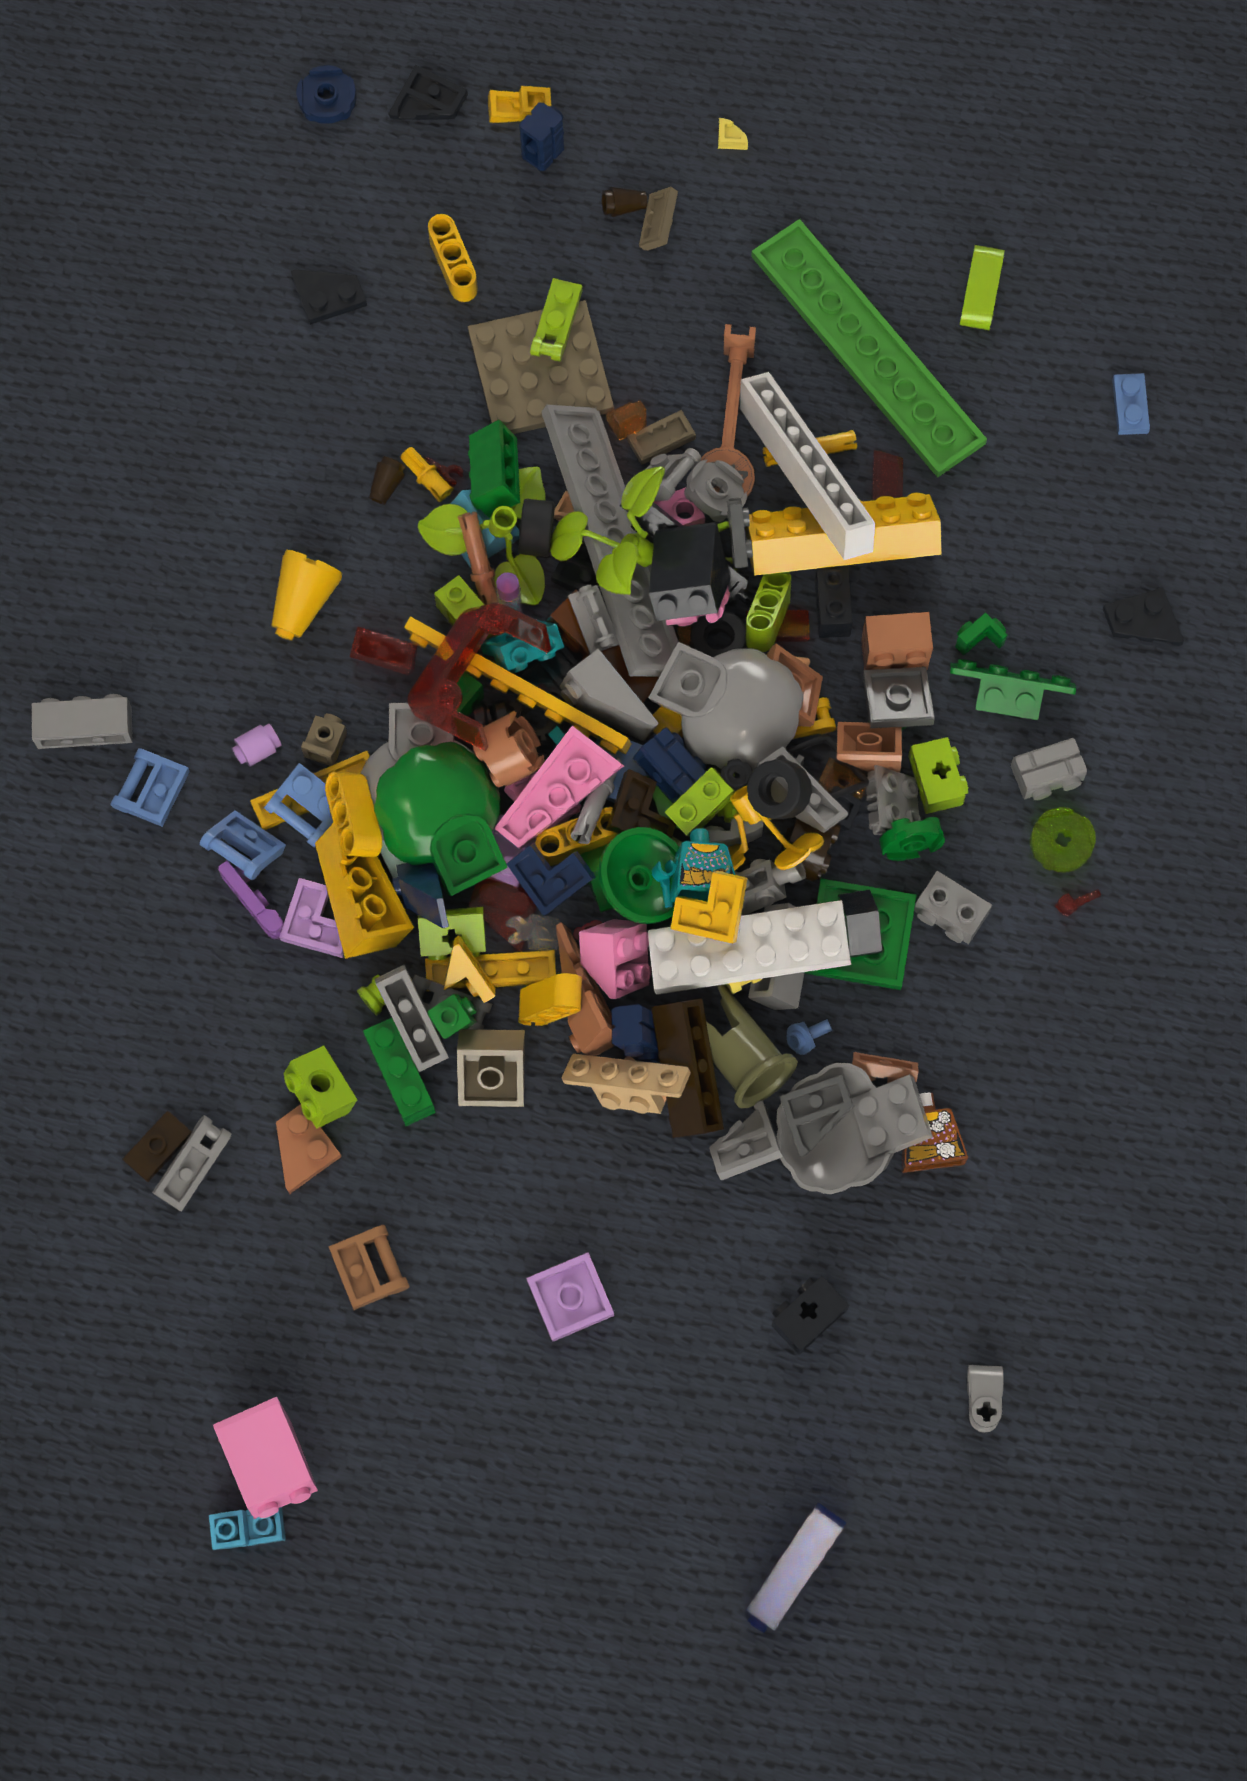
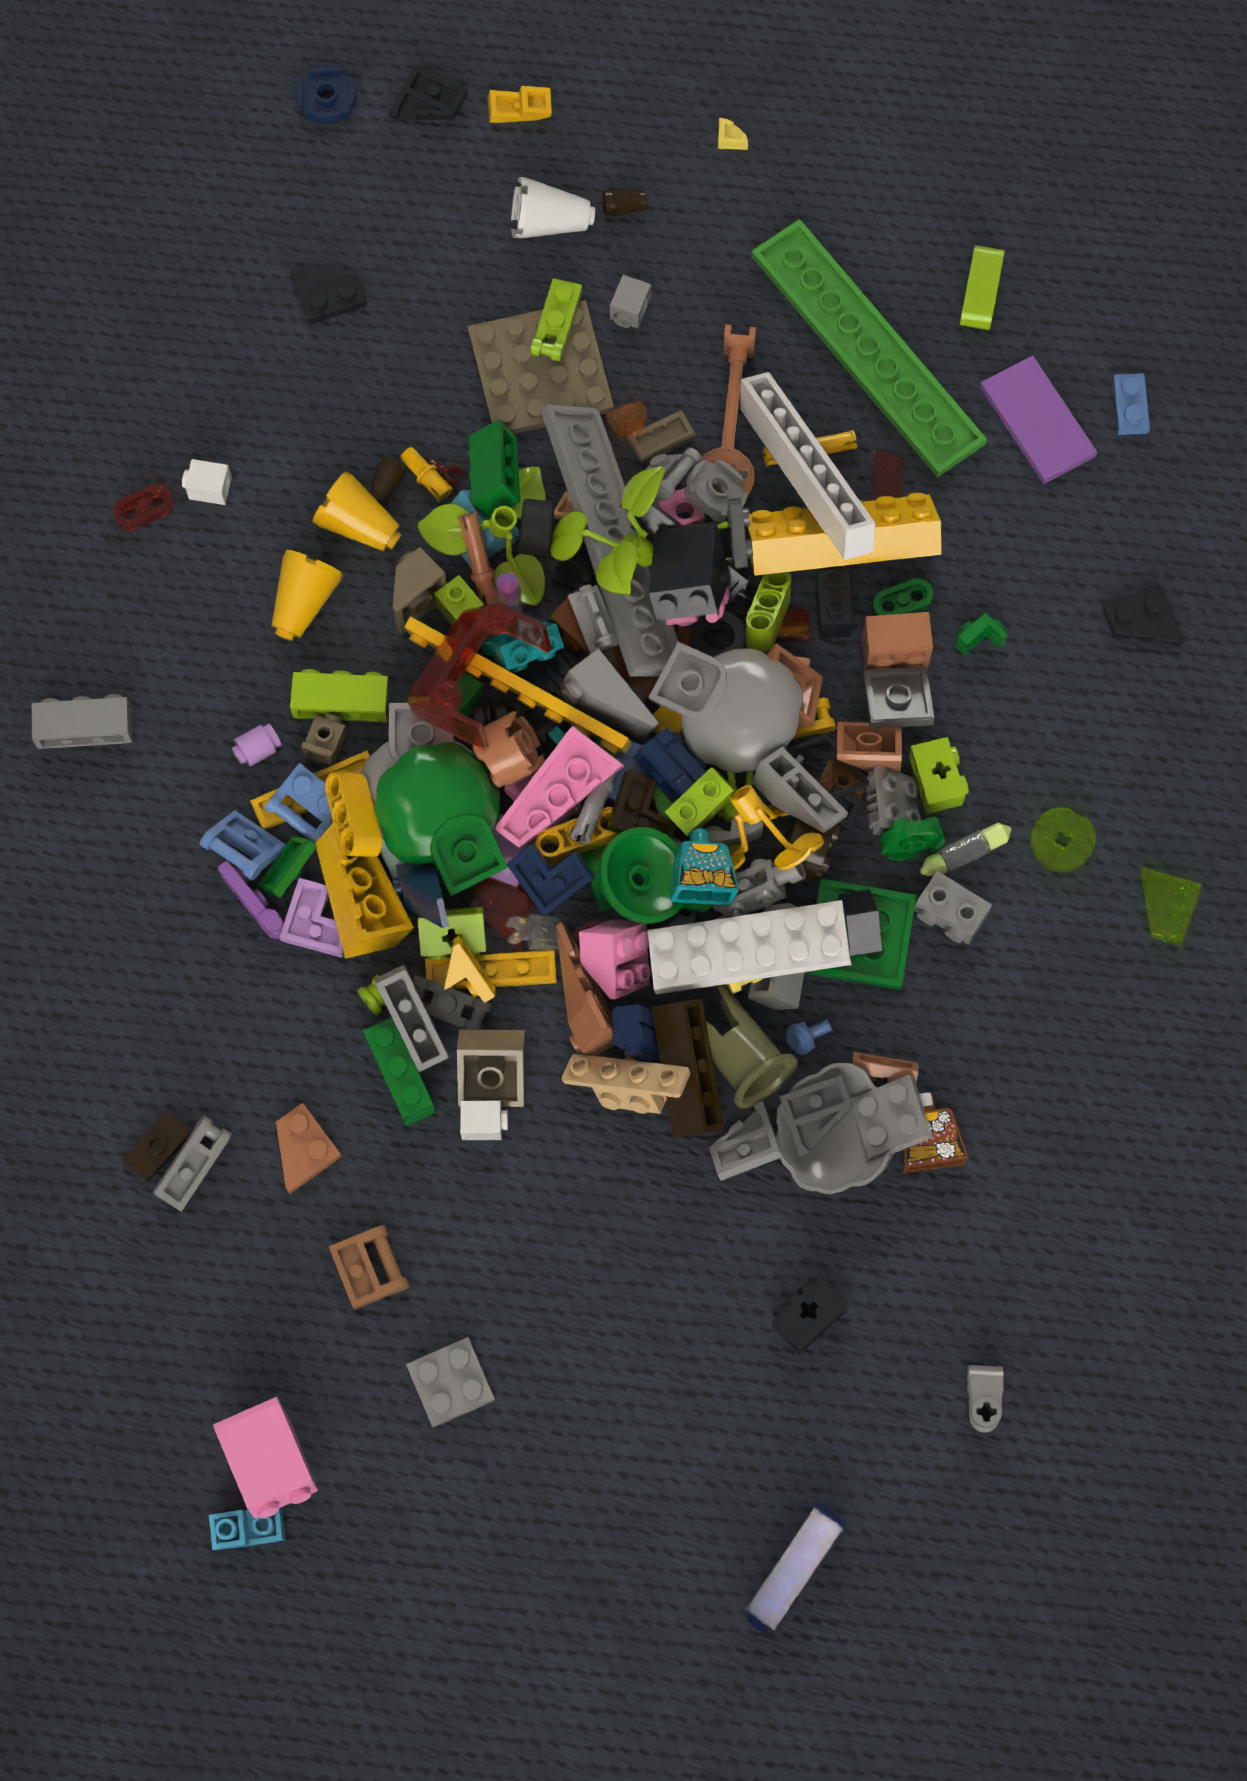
medium blue plate [110,748,190,827] -> none
lime brick [283,1046,357,1129] -> none
clear red slope [349,626,418,675] -> none
green bracket [427,994,477,1039] -> none
yellow beam [428,214,478,302] -> none
yellow beam [518,973,582,1026] -> none
dark blue brick [519,102,564,171] -> none
lavender plate [526,1253,614,1342] -> none
dark tan plate [639,187,678,251] -> none
teal hand [652,860,676,908] -> none
yellow plate [671,871,748,944] -> none
black plate [721,759,752,791] -> none
black tyre [747,760,812,819] -> none
green bracket [950,659,1077,720] -> none
light grey brick [1011,738,1087,800] -> none
clear red hand [1055,889,1101,917] -> none
none -> clear red plate [113,484,174,530]
none -> white brick [182,459,232,505]
none -> green plate [257,836,317,898]
none -> lime brick [290,669,390,722]
none -> yellow cone [312,471,402,551]
none -> dark tan slope [393,547,447,635]
none -> light grey plate [406,1337,495,1428]
none -> white brick [460,1101,508,1140]
none -> white cone [511,177,595,239]
none -> light grey brick [610,275,651,328]
none -> green plate [872,578,933,616]
none -> piece [920,822,1012,877]
none -> medium lavender tile [980,355,1097,484]
none -> clear neon green wing [1140,867,1202,946]

